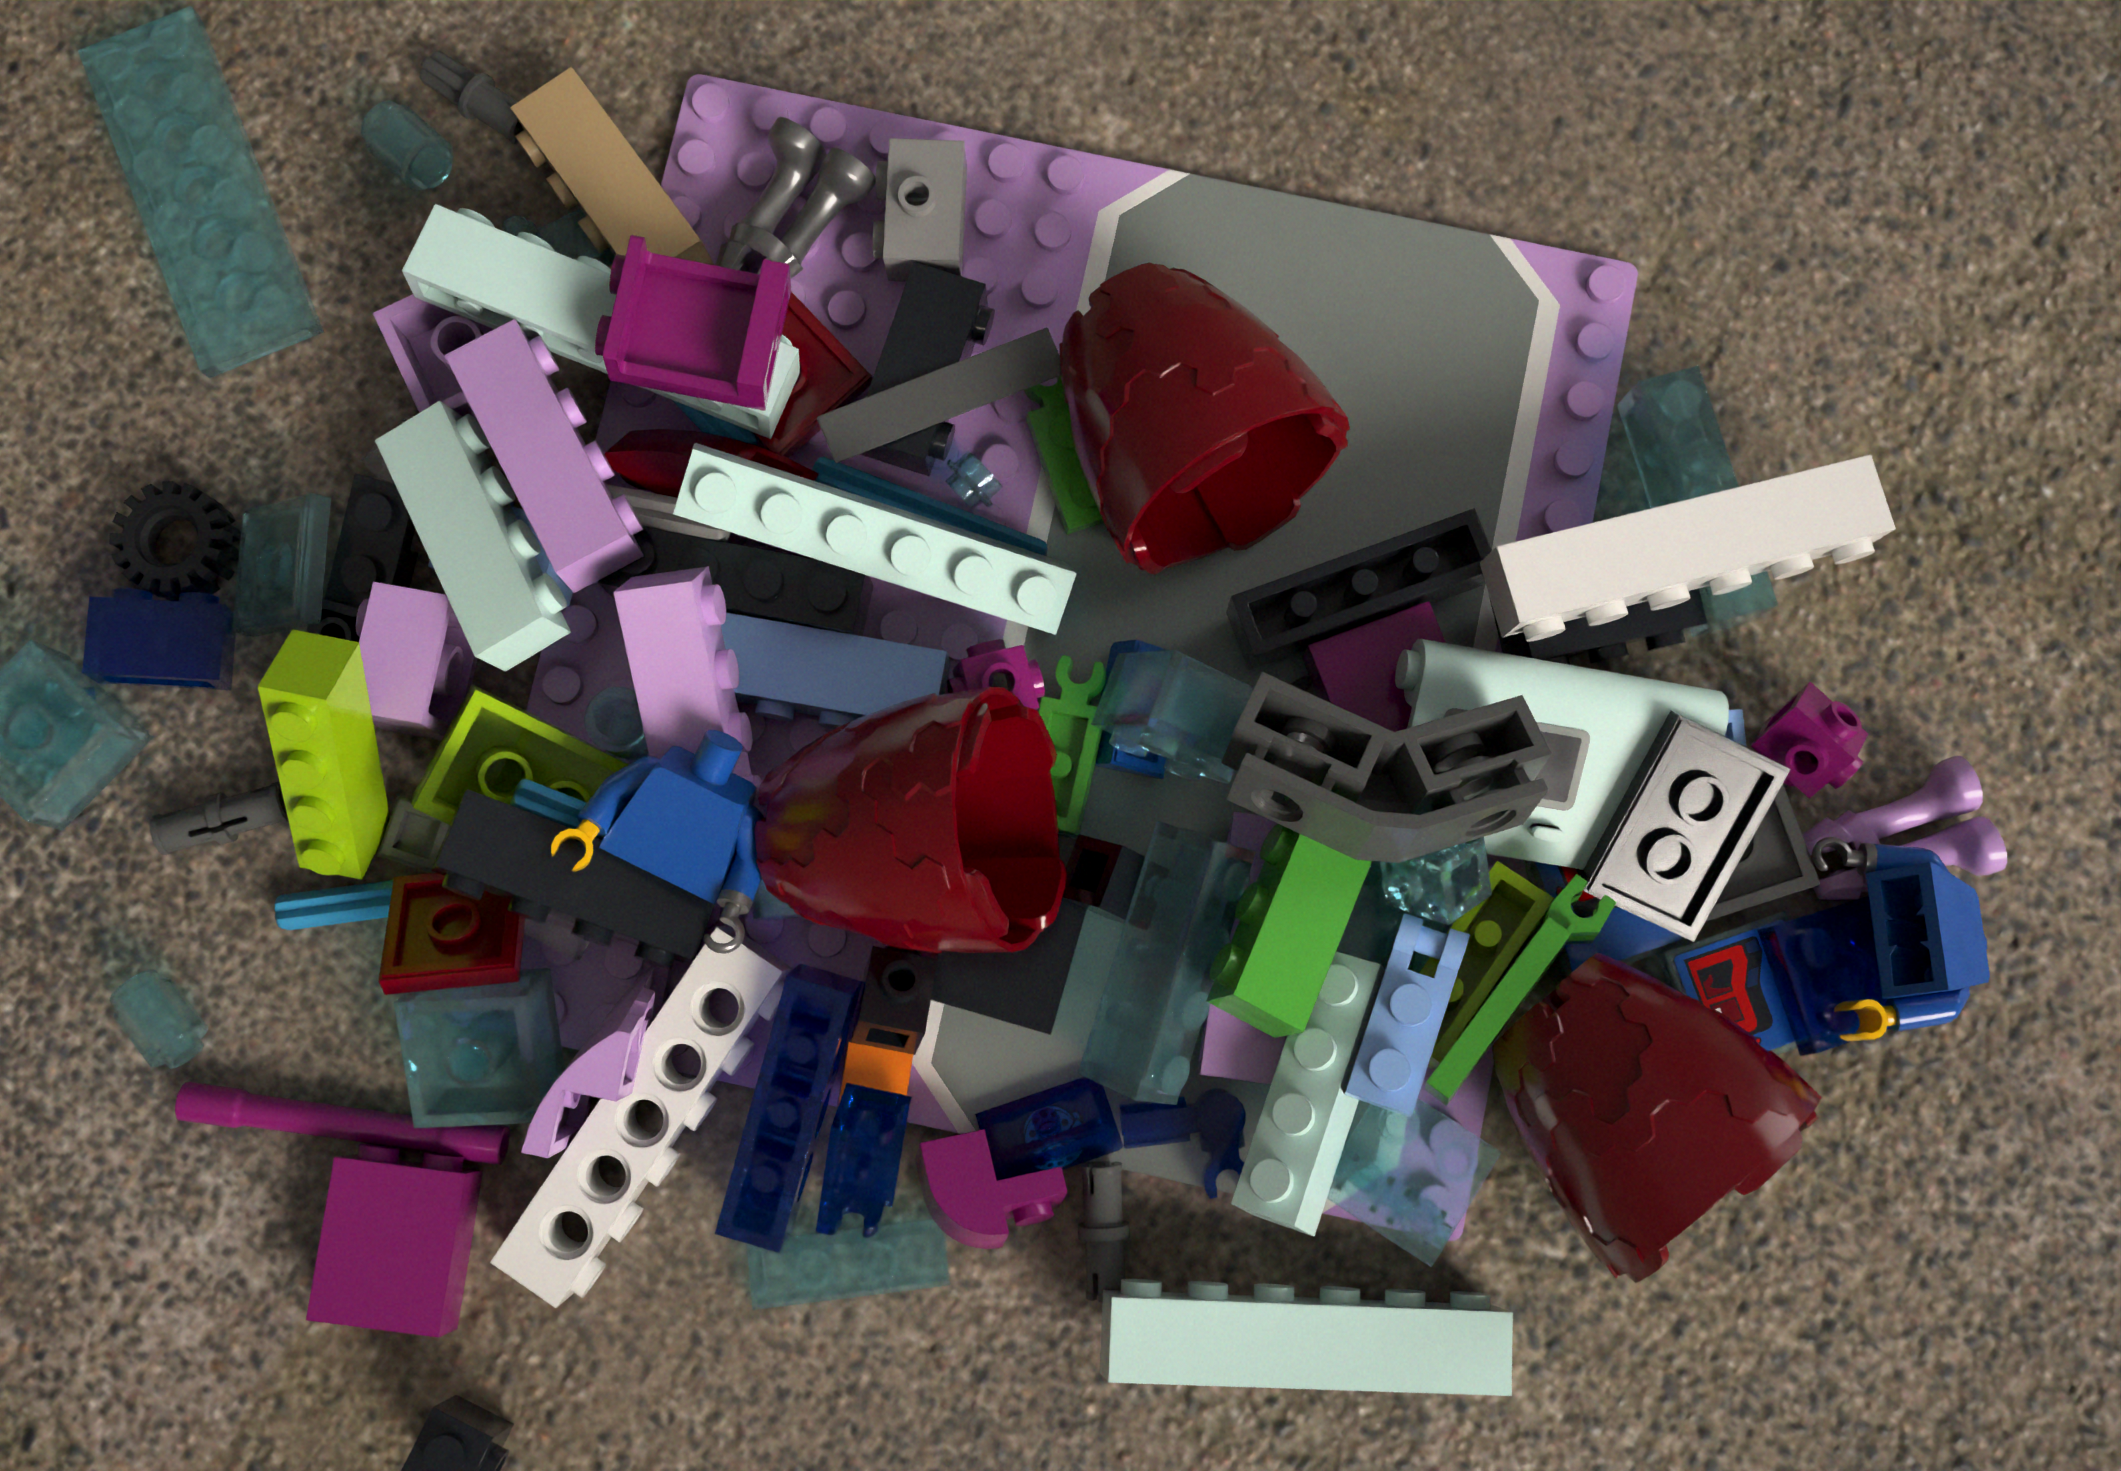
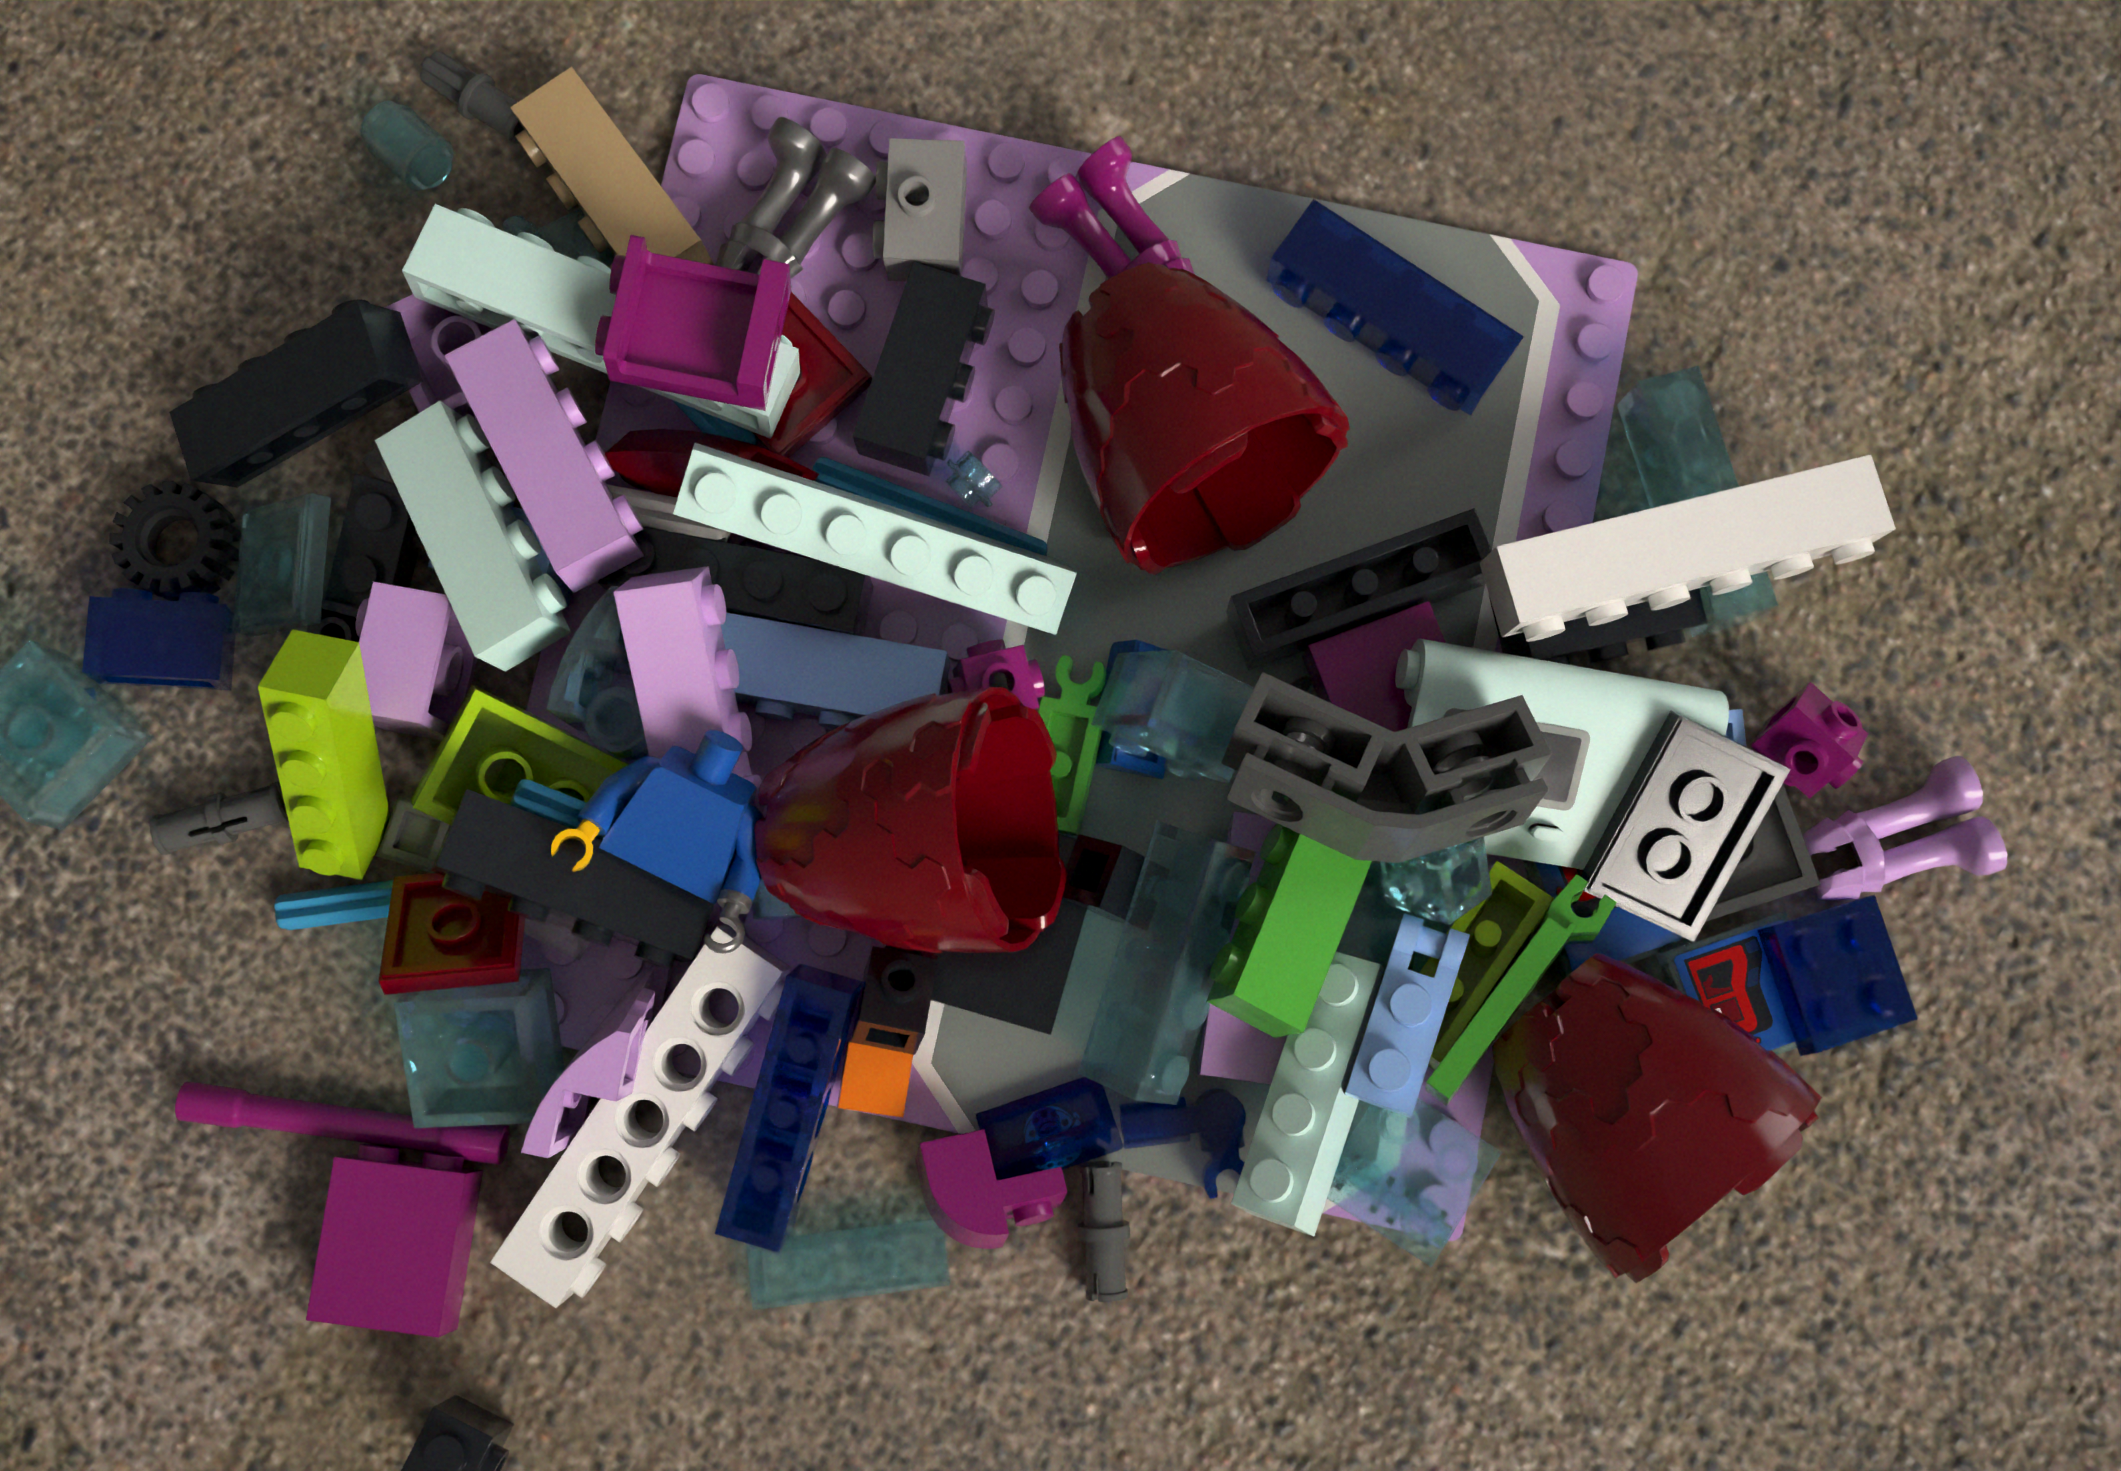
clear light blue plate [78,6,324,378] -> none
clear light blue brick [109,969,208,1069] -> none
clear blue hinge [816,1083,912,1238] -> none
dark grey sticker [817,327,1061,463] -> none
bright green plate [1024,376,1104,535] -> none
light aqua brick [1100,1279,1513,1396] -> none
blue torso [1811,837,1990,1041] -> none
none -> black brick [169,299,423,488]
none -> clear light blue slope [546,586,632,734]
none -> magenta piece [1029,136,1195,279]
none -> clear blue brick [1266,199,1524,416]

